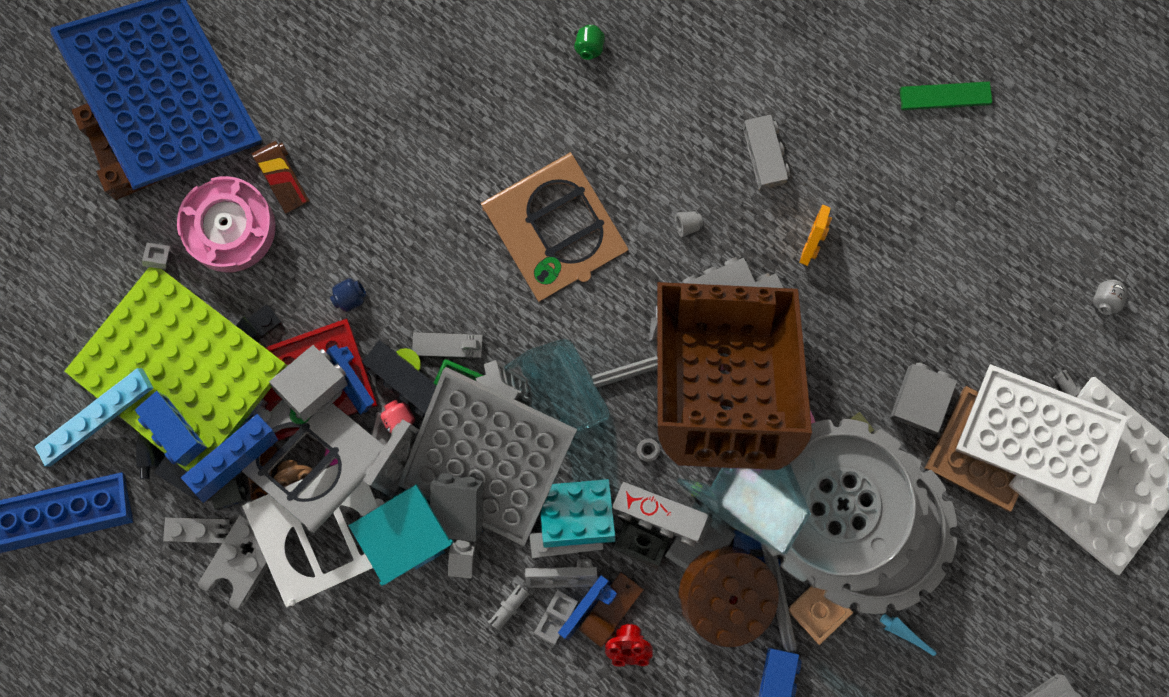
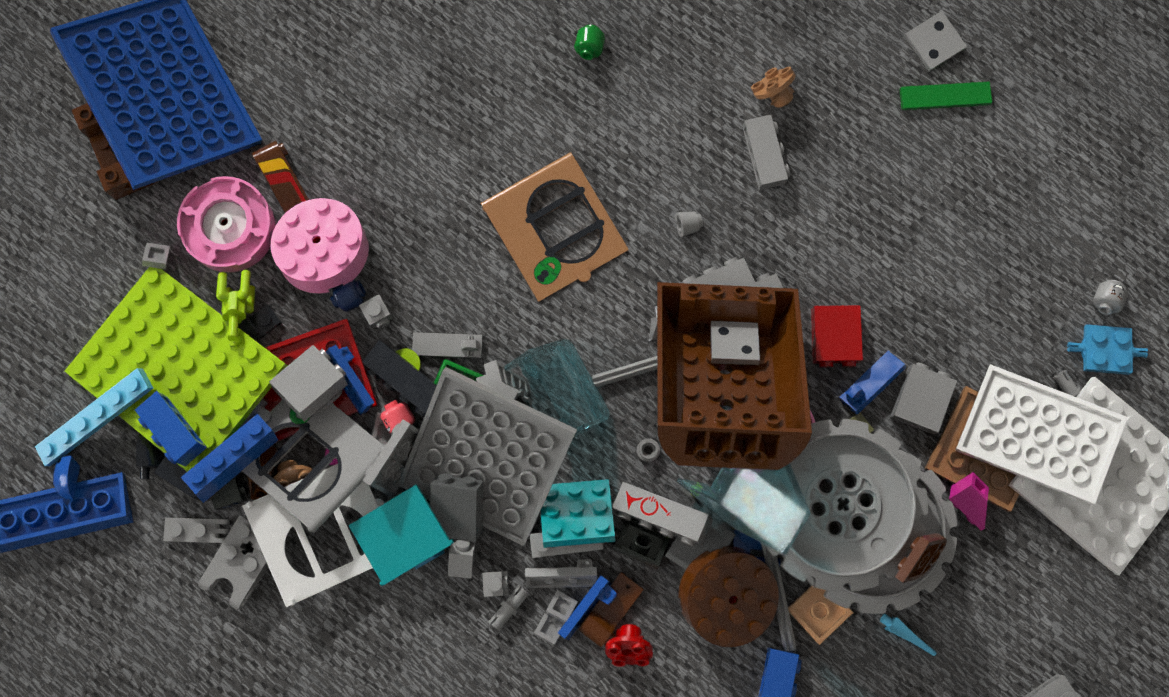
light orange plate [799,204,832,266] -> none
none -> blue brick [53,456,80,500]
none -> lime plant [216,270,255,341]
none -> bright pink piece [271,198,369,293]
none -> light grey brick [359,295,393,329]
none -> light grey brick [482,571,509,597]
none -> light grey tile [710,321,760,365]
none -> medium nougat plate [751,66,796,108]
none -> red brick [811,305,863,368]
none -> blue hinge [839,351,906,415]
none -> reddish brown plate [895,533,947,583]
none -> light grey tile [904,11,967,72]
none -> dark pink slope [949,472,989,531]
none -> dark azure plate [1067,325,1148,375]

